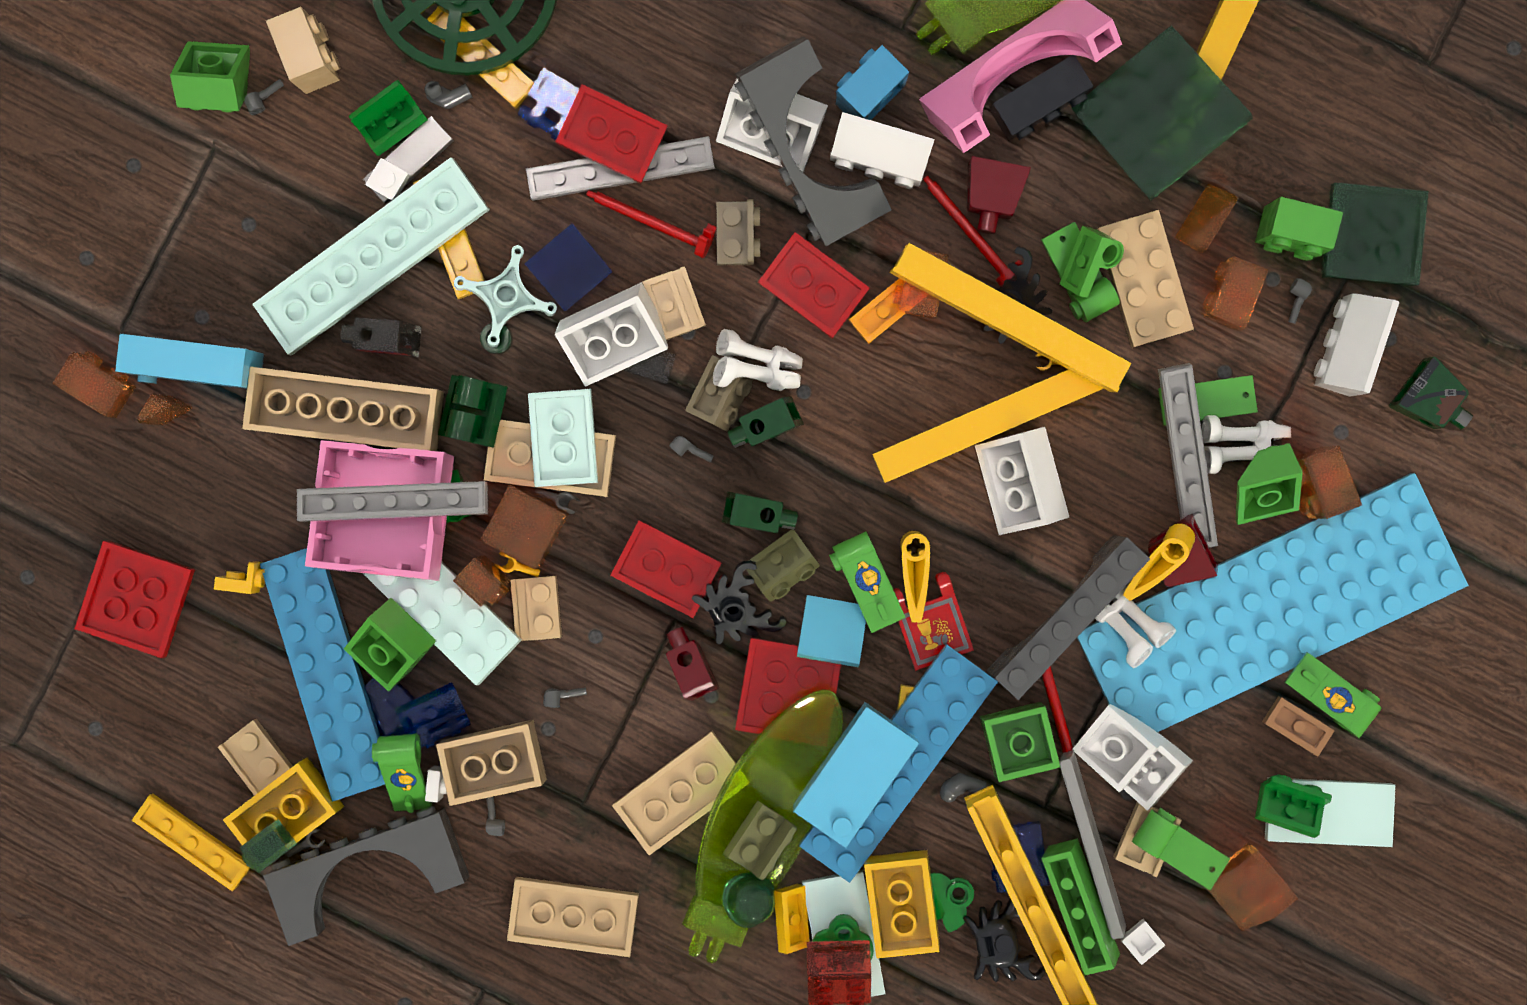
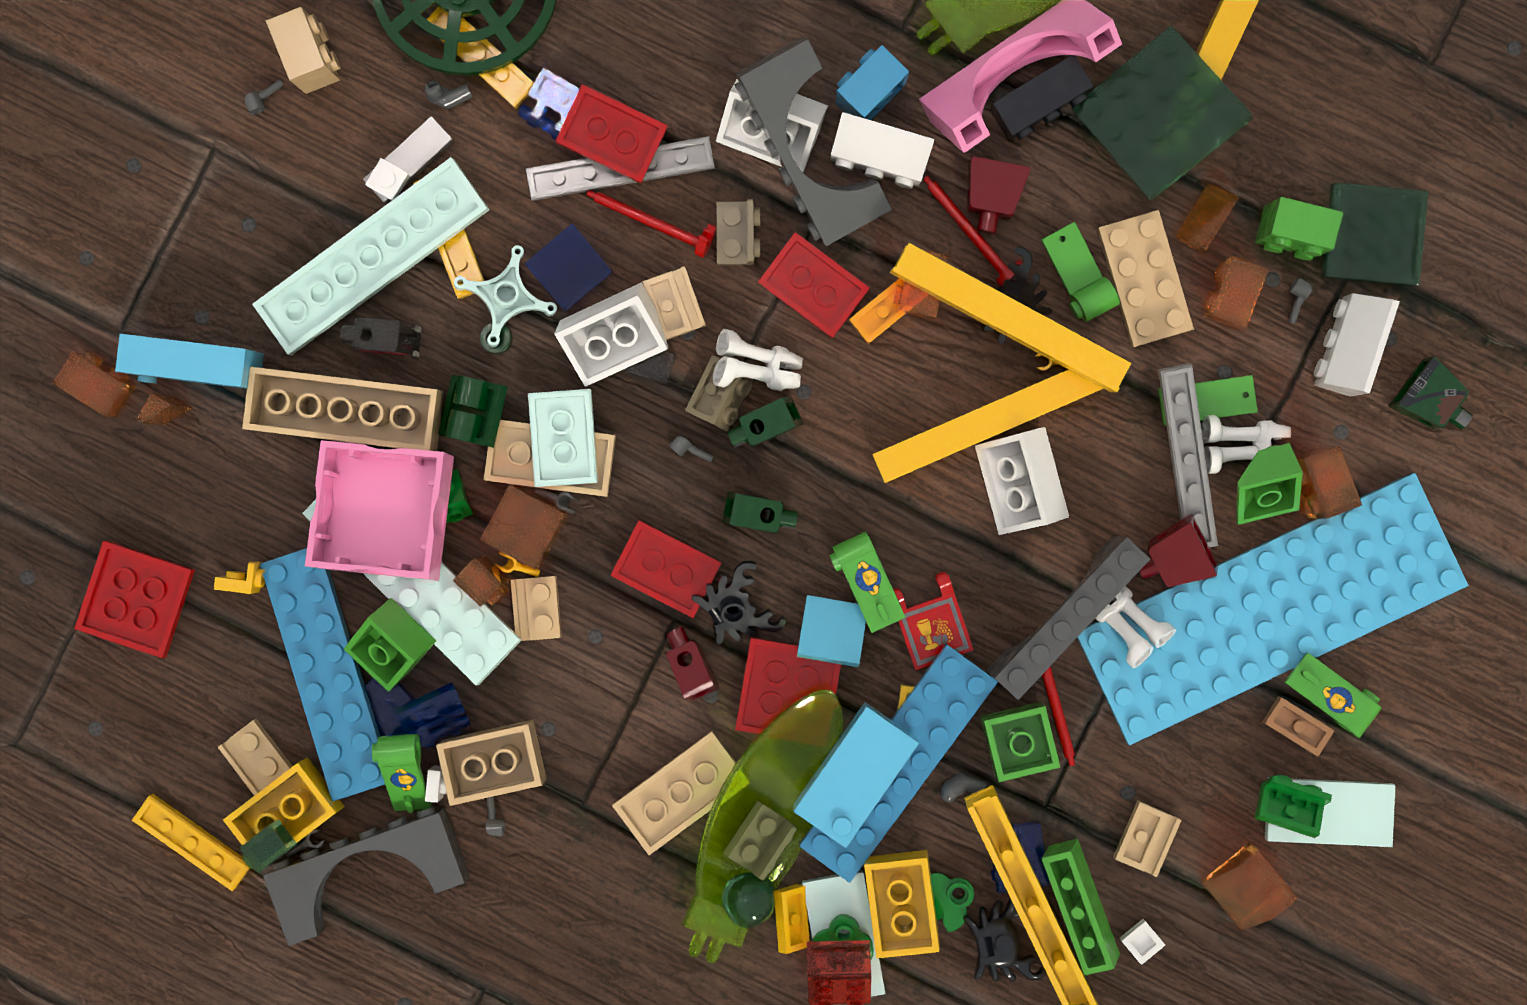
bright green slope [170,41,250,112] -> none
light grey tile [297,481,488,522] -> none
green bracket [349,80,428,156] -> none
tan plate [507,877,639,957] -> none
dark grey hand [543,687,587,708] -> none
olive bracket [746,529,820,602] -> none
yellow piece [900,531,930,622] -> none
bright green plate [1059,226,1124,298] -> none
light grey tile [1059,750,1126,940] -> none
white slope [1072,704,1193,811] -> none
yellow piece [1123,524,1195,601] -> none
bright green door [1132,807,1230,890] -> none

